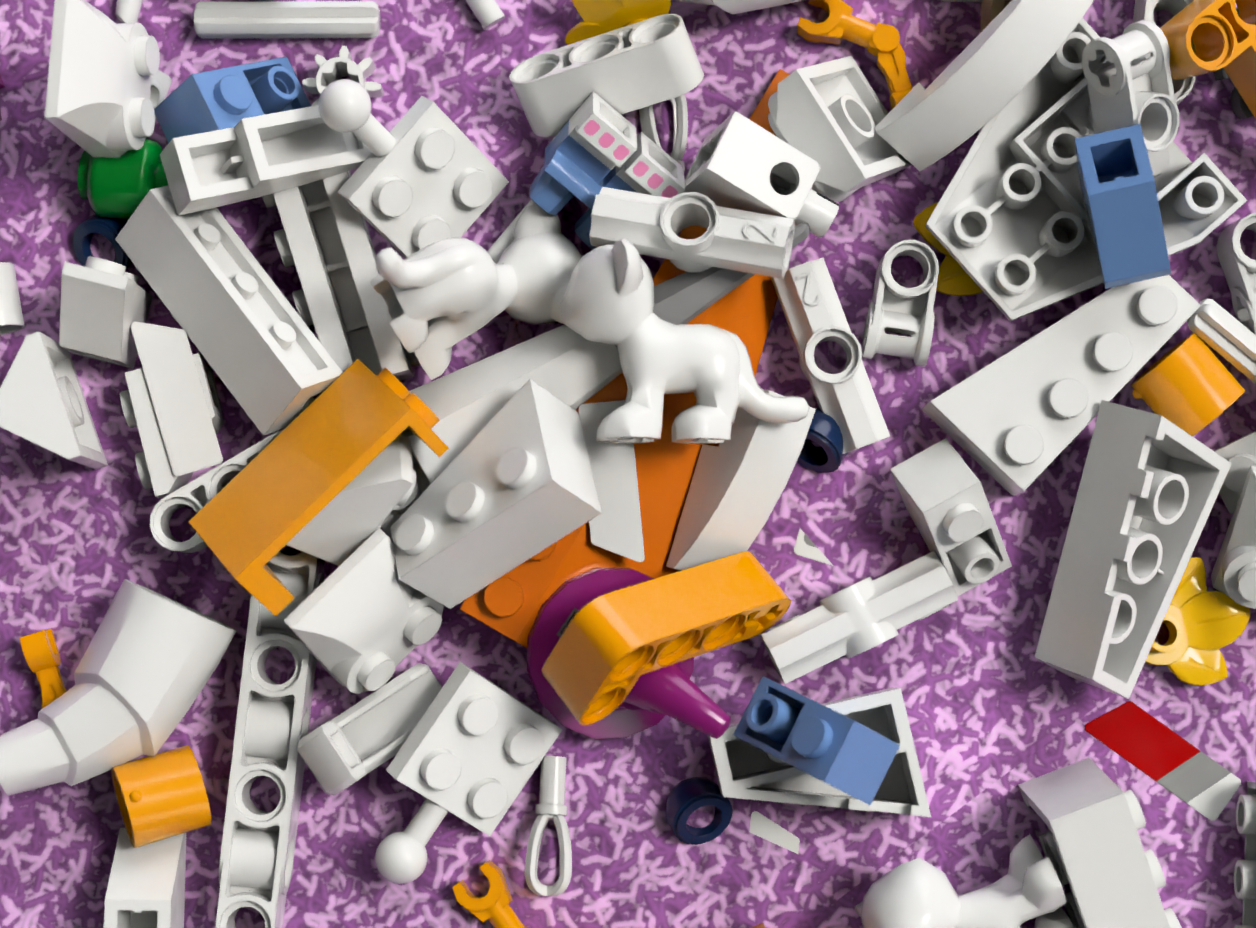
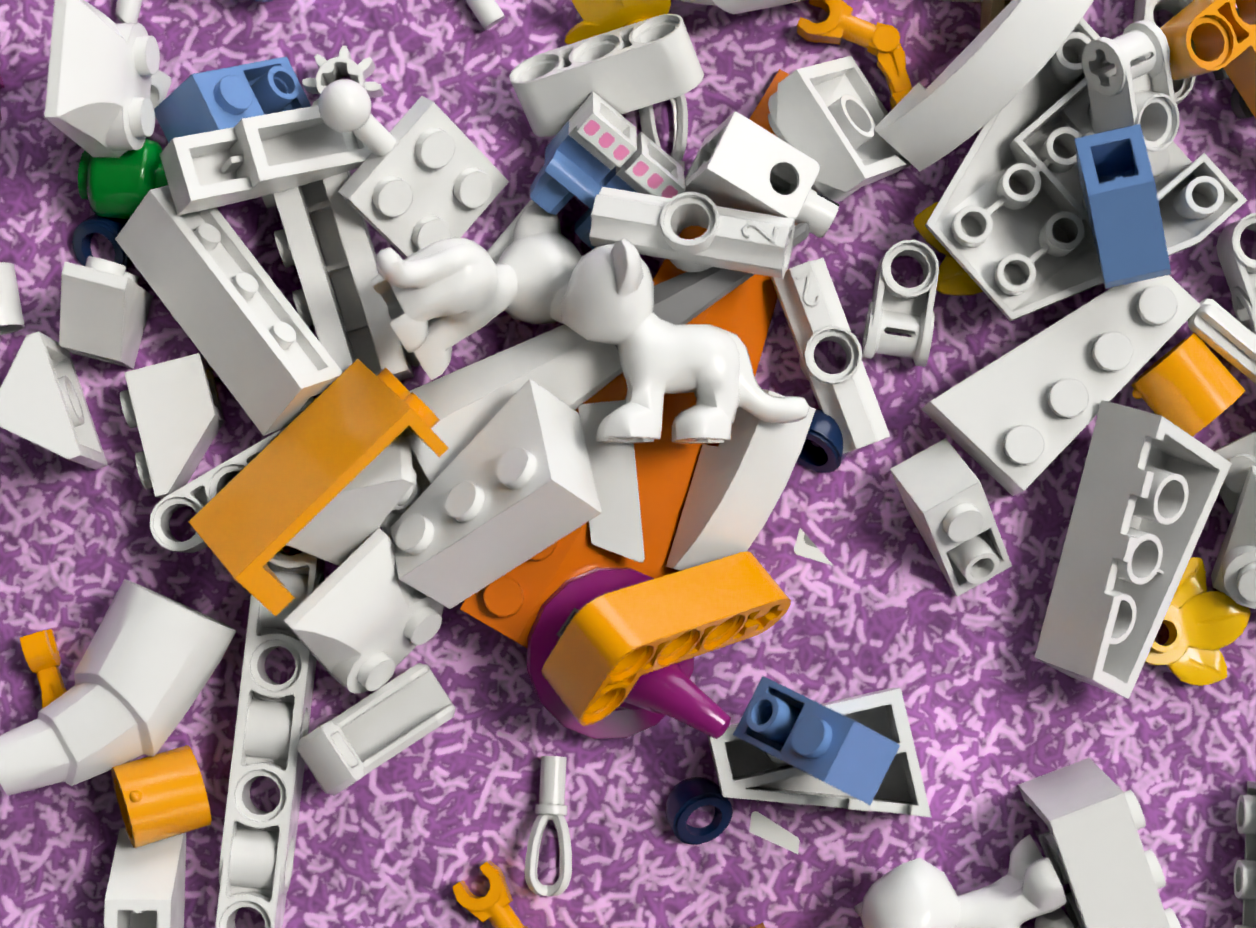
white sticker [131,321,223,476] -> none
white axle [193,1,381,39] -> none
white plate [375,662,562,884] -> none
white piece [760,551,958,684] -> none
sticker [1084,701,1241,821] -> none

